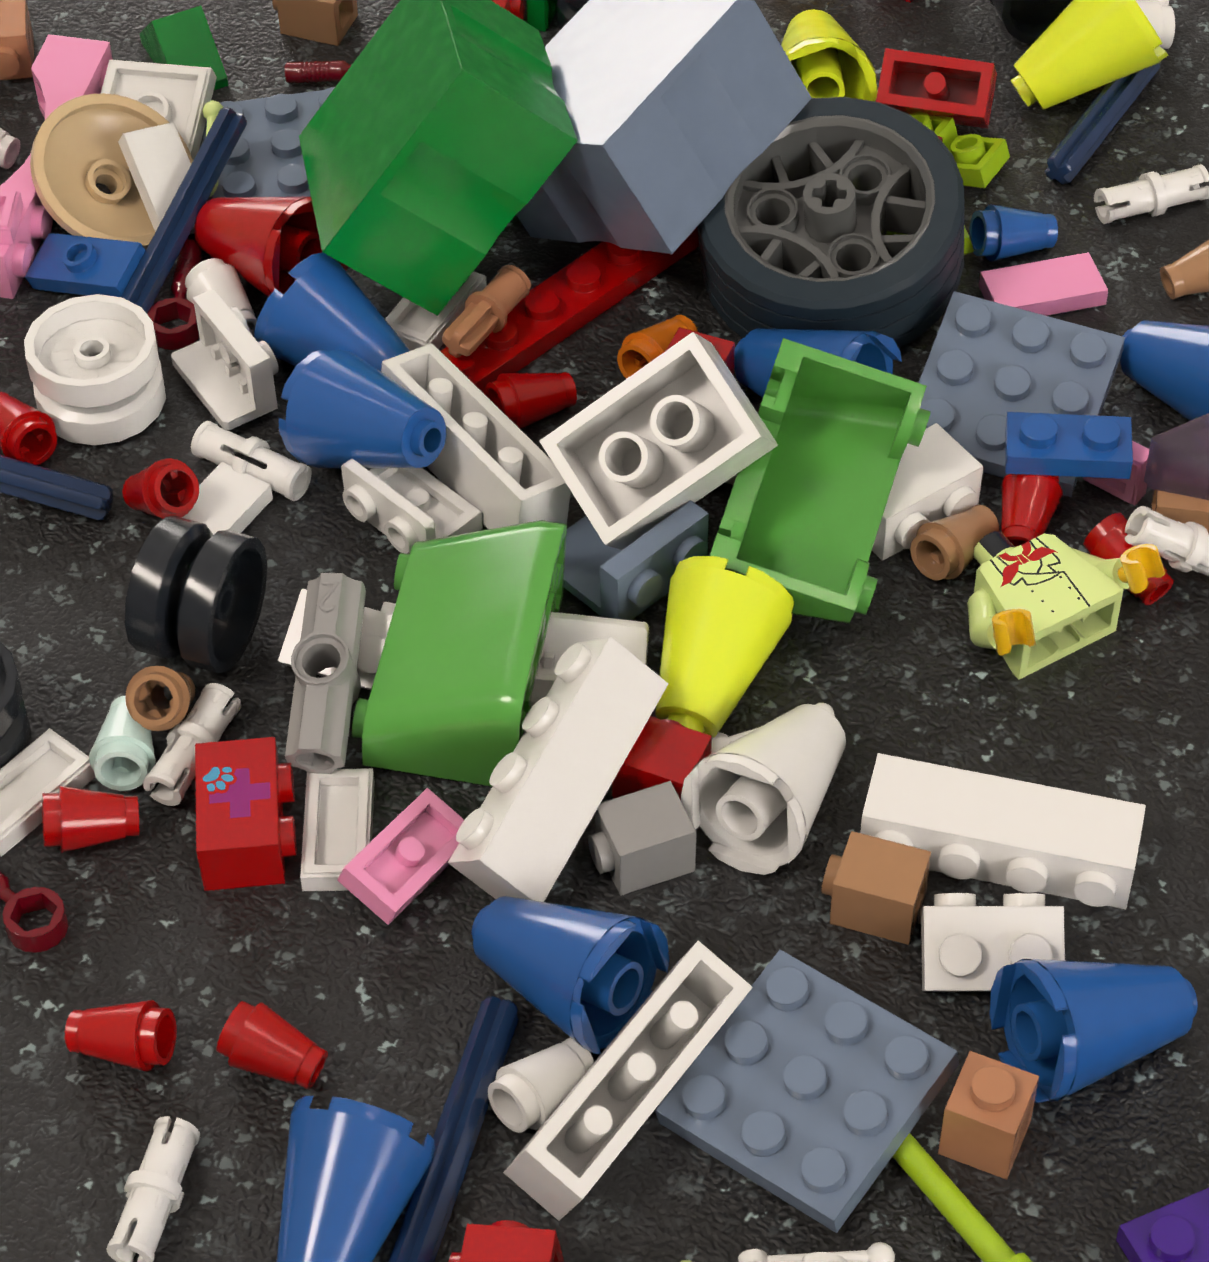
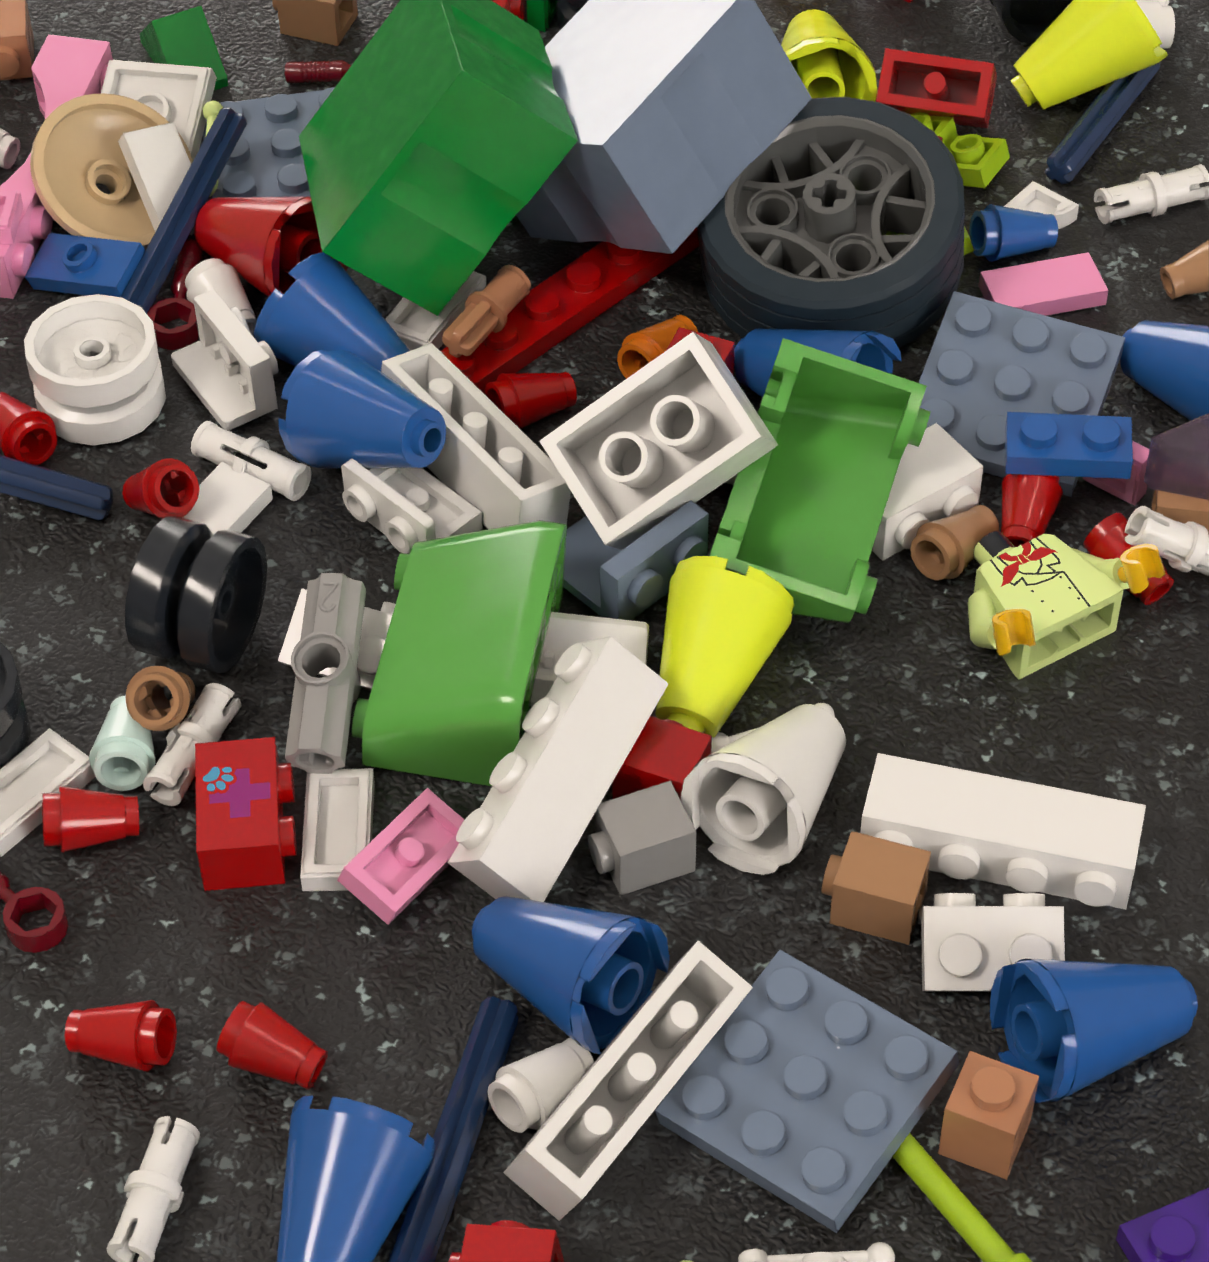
none -> white tile [1004,181,1079,229]

